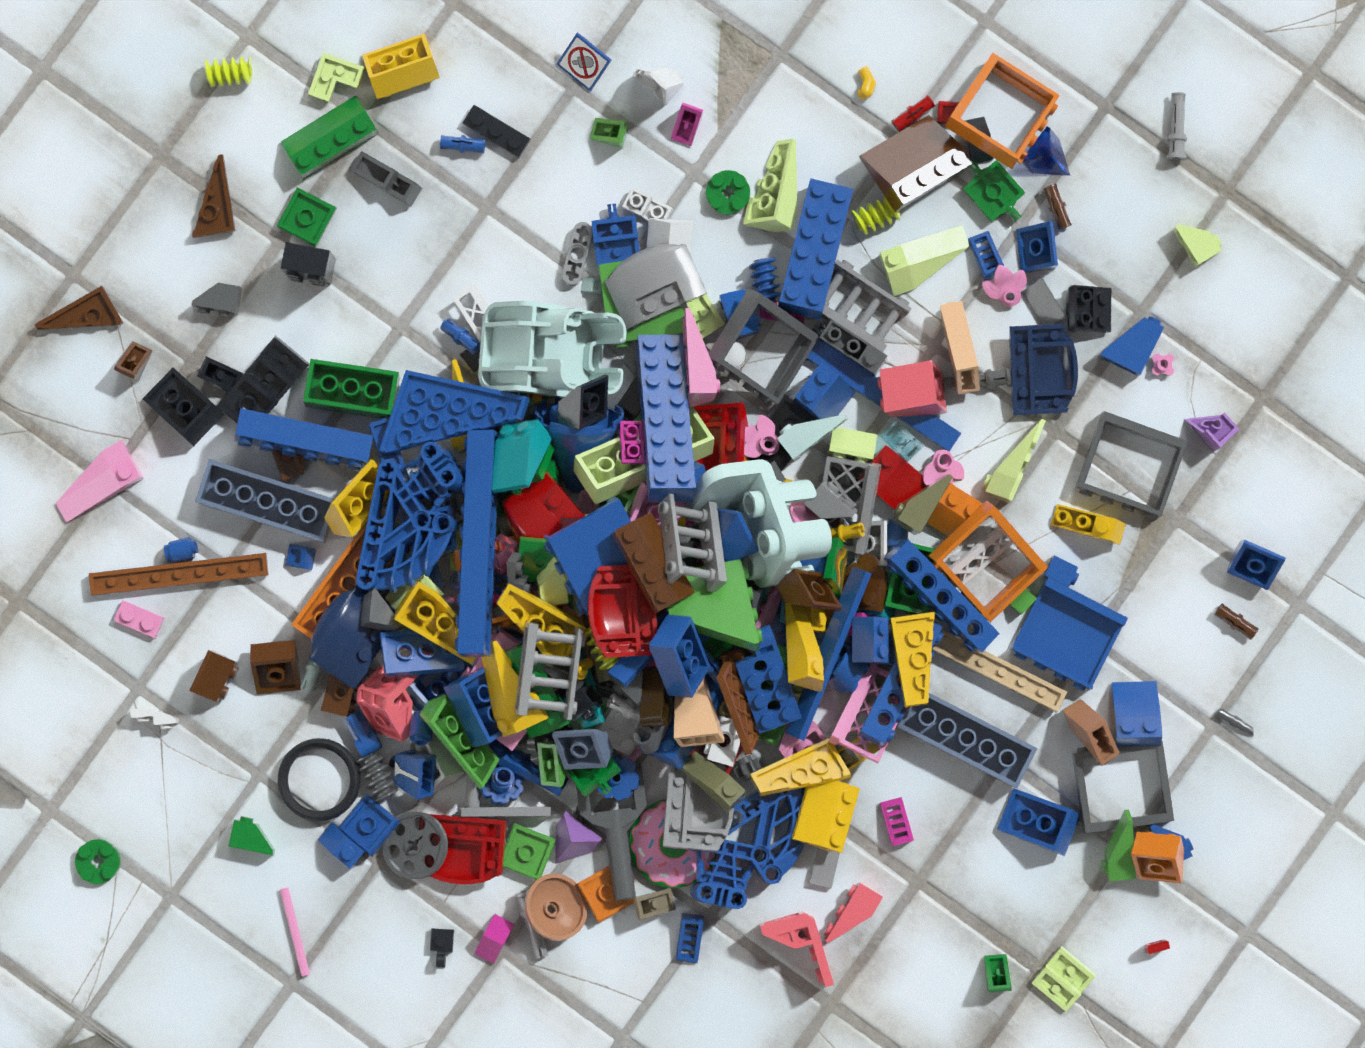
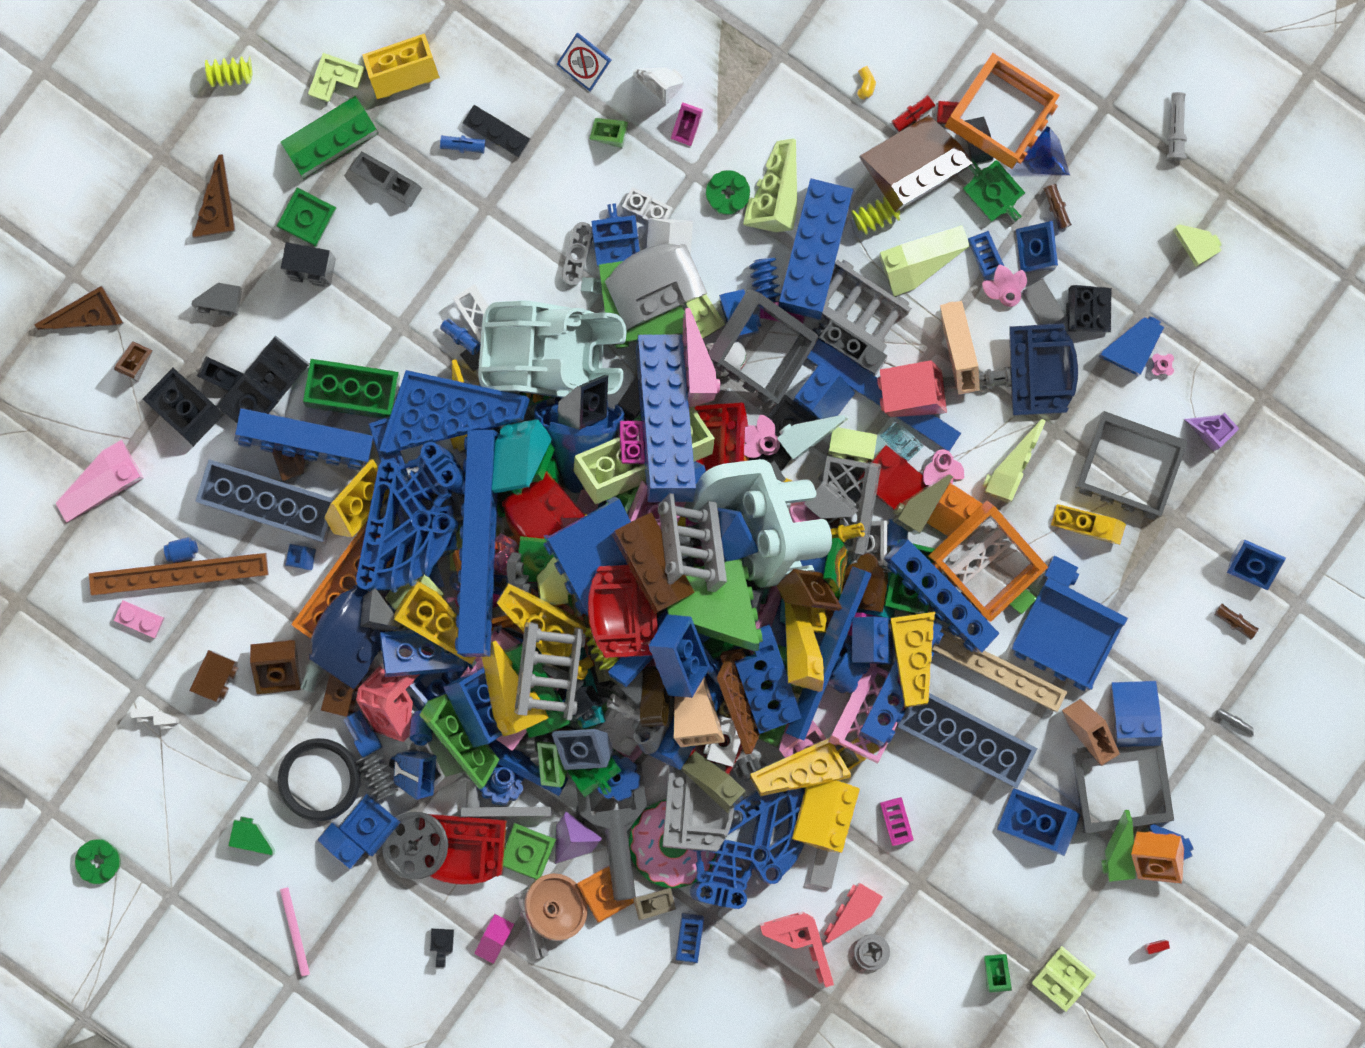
none -> light grey gear [854,934,890,970]

